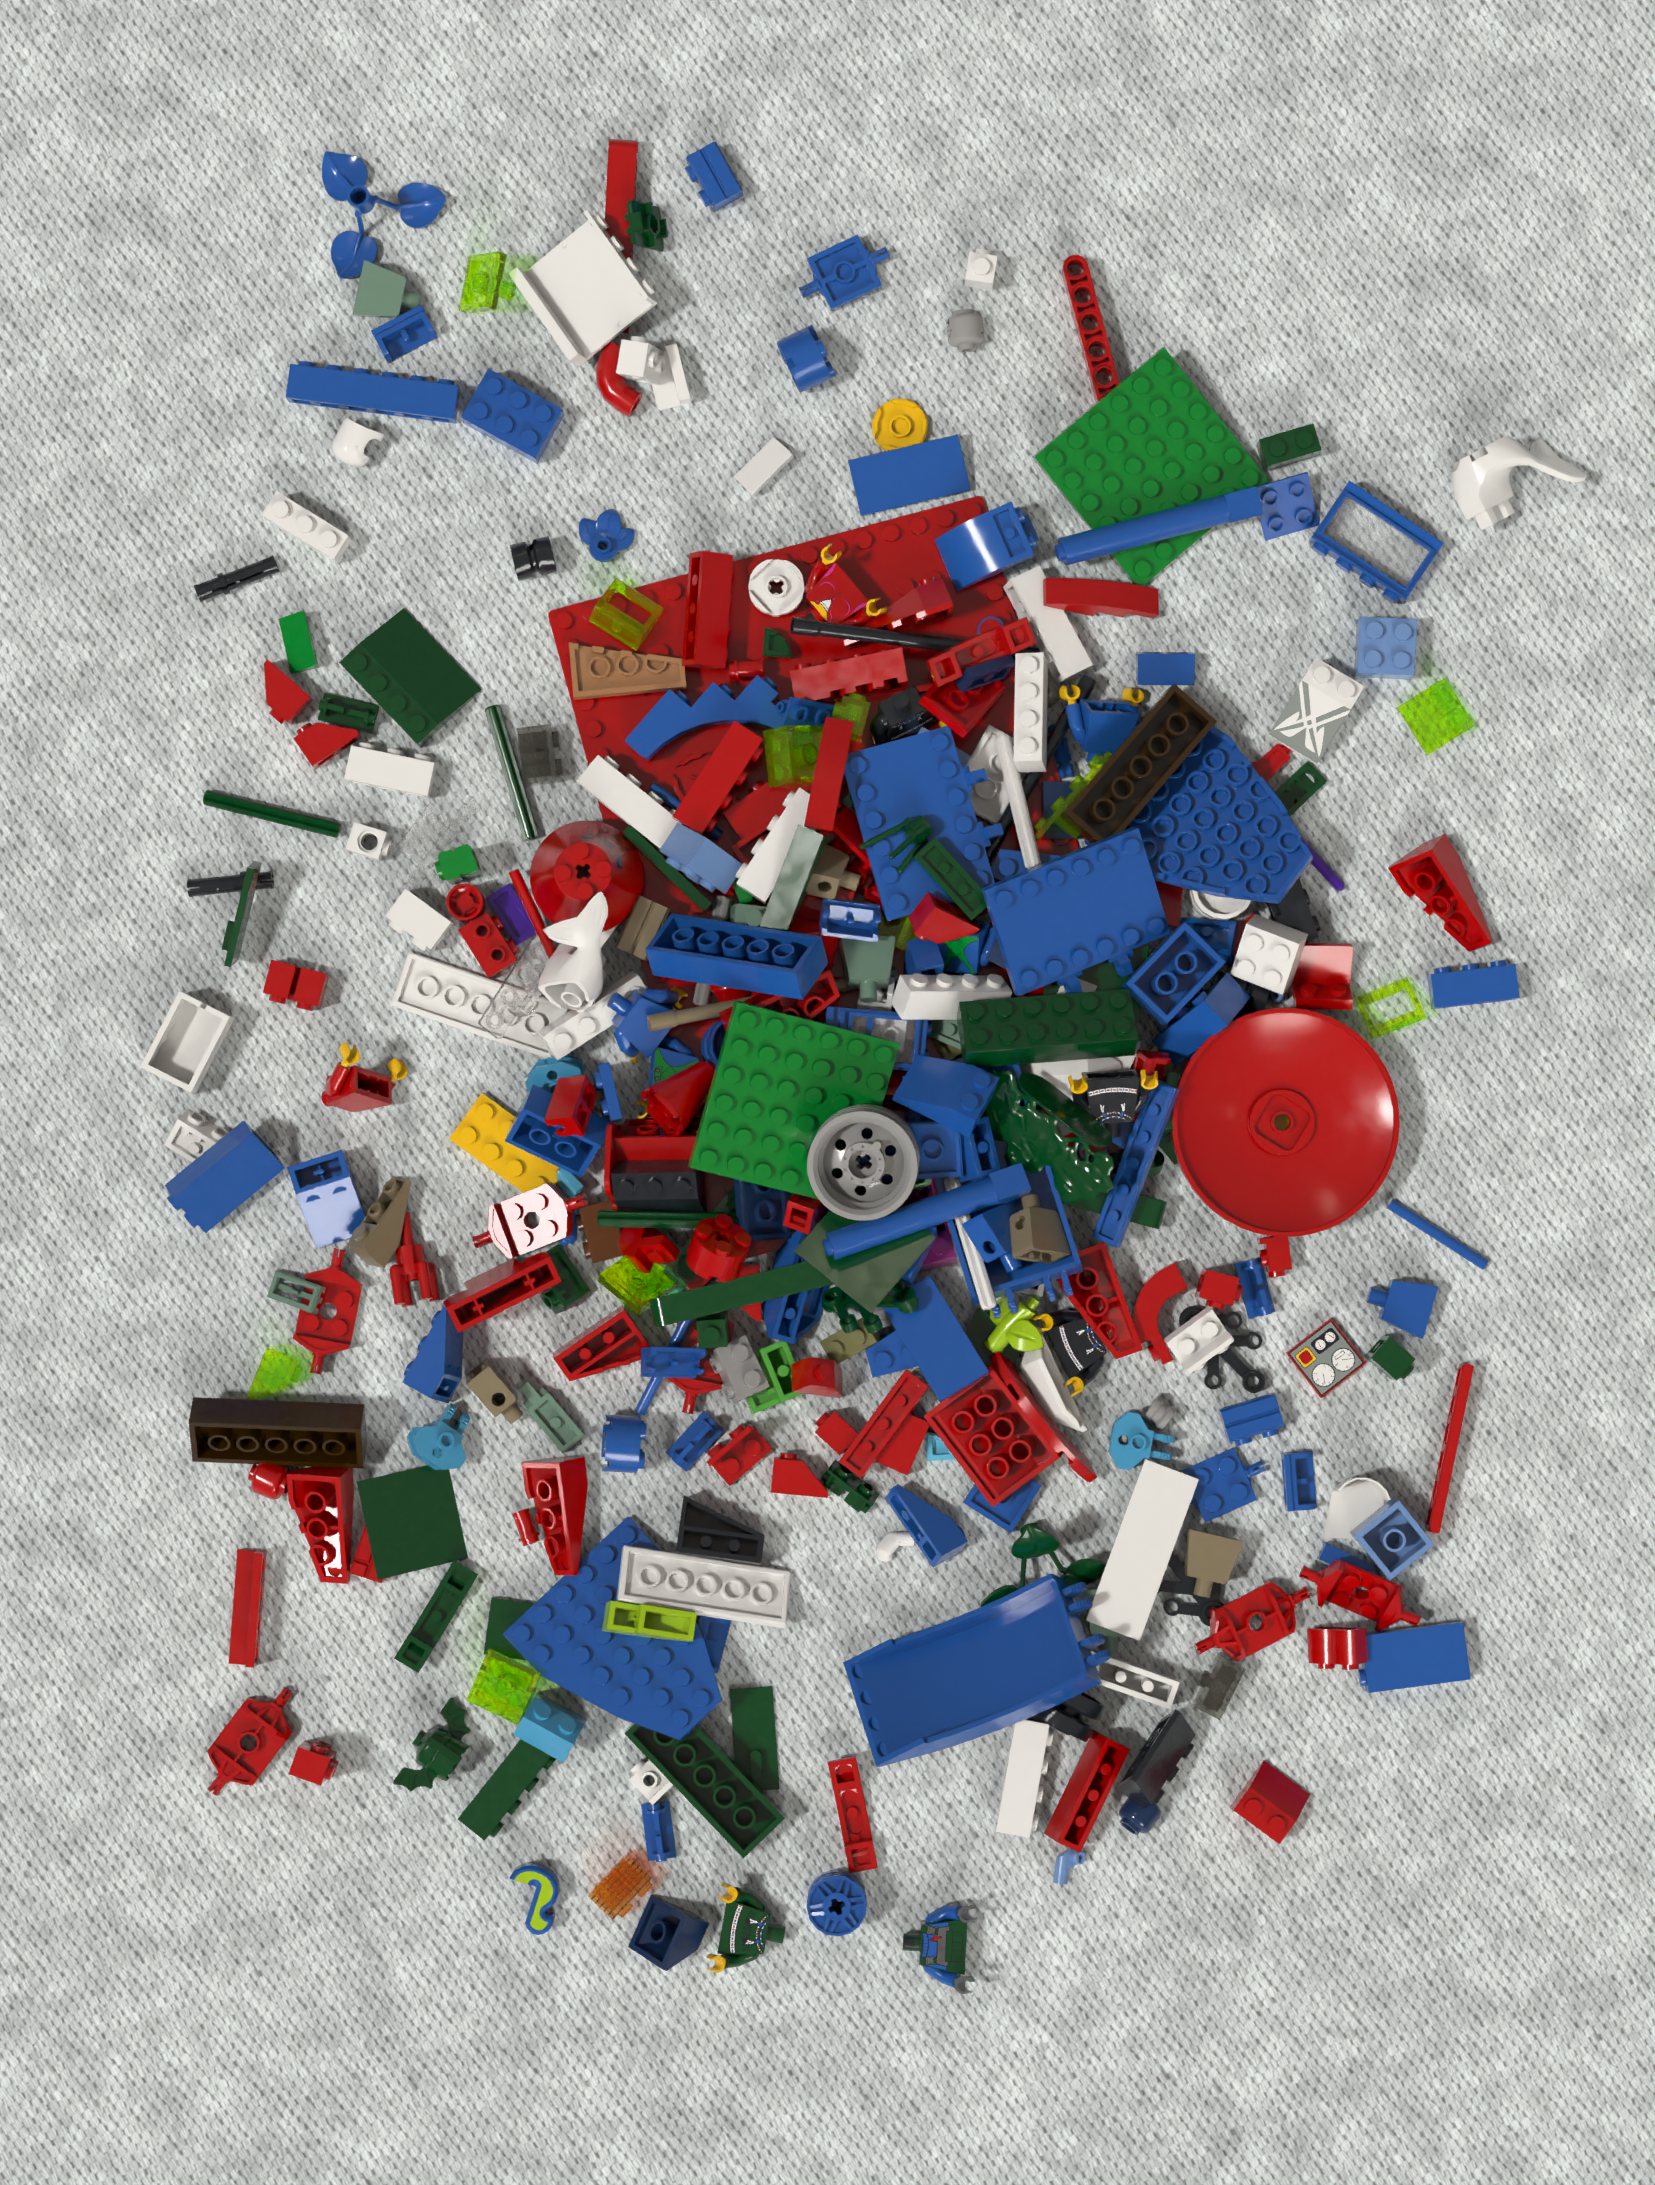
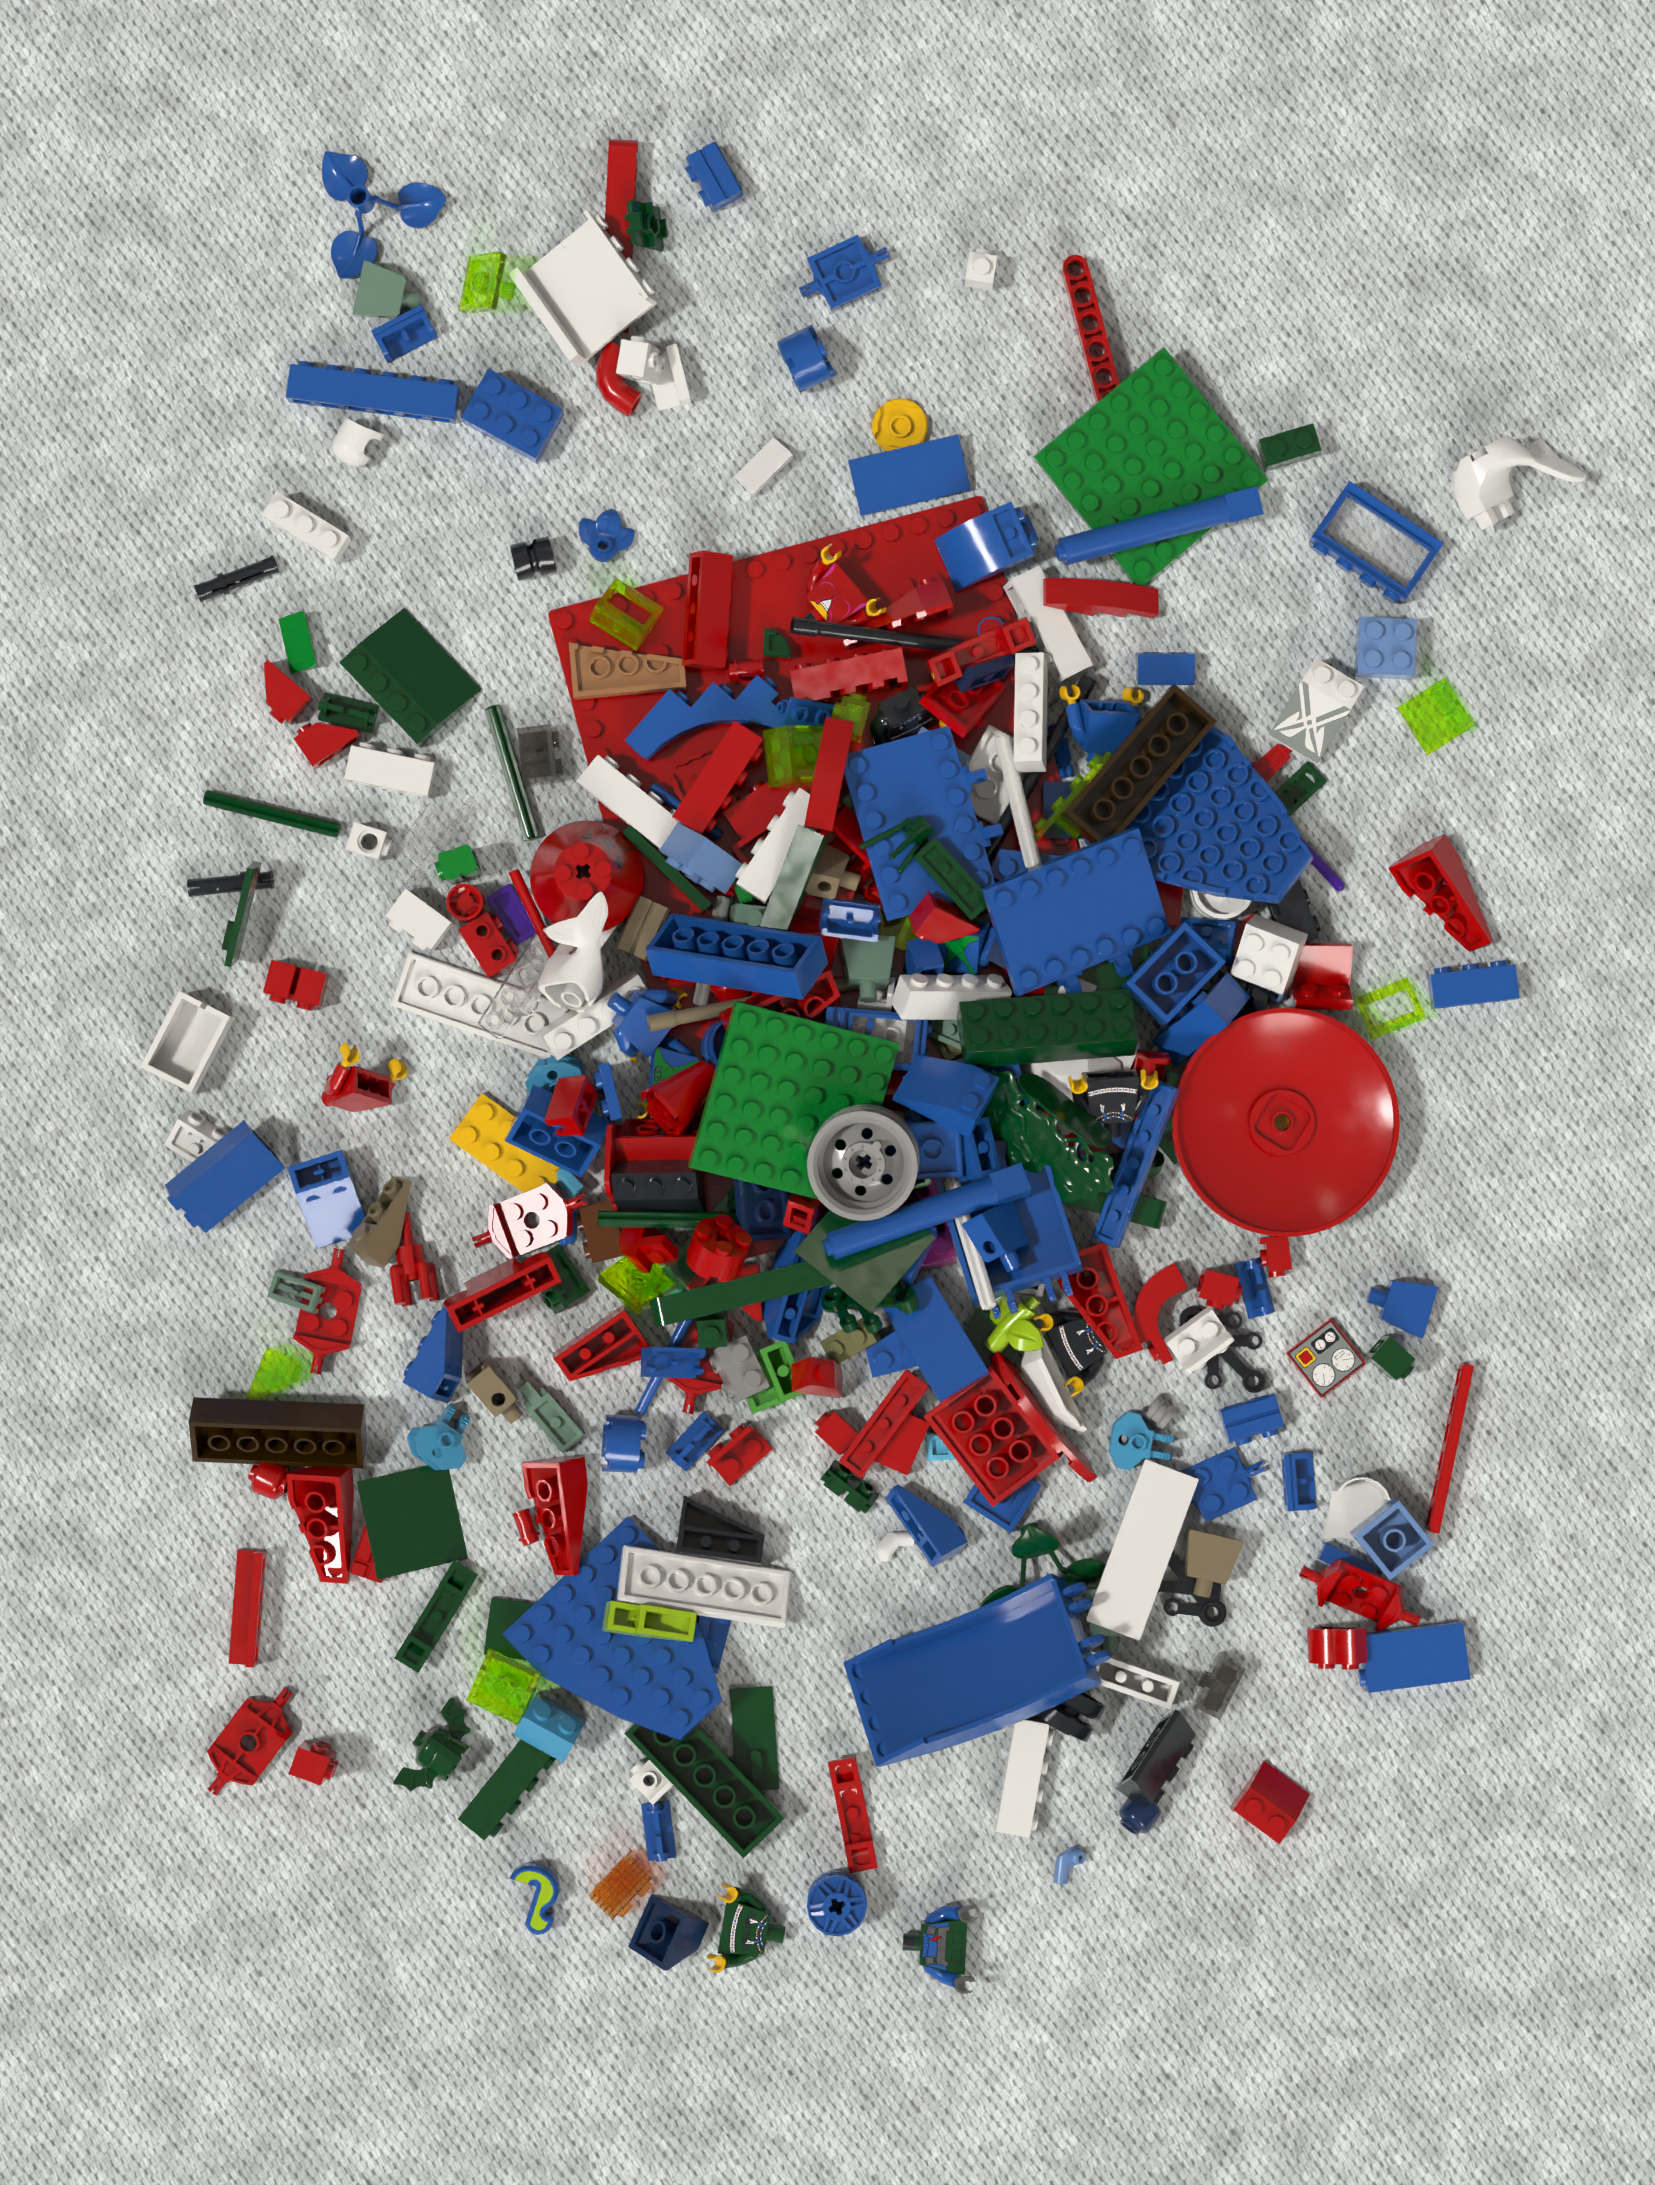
white plate [748,559,805,617] -> none
red slope [771,1452,828,1498] -> none
light grey head [946,309,984,352] -> none
dark tan torso [1009,1194,1071,1264] -> none
red brick [1044,1730,1130,1853] -> none
red plate [1194,1580,1310,1662] -> none
blue hinge [1257,472,1319,541] -> none
blue bar [1387,1199,1489,1270] -> none

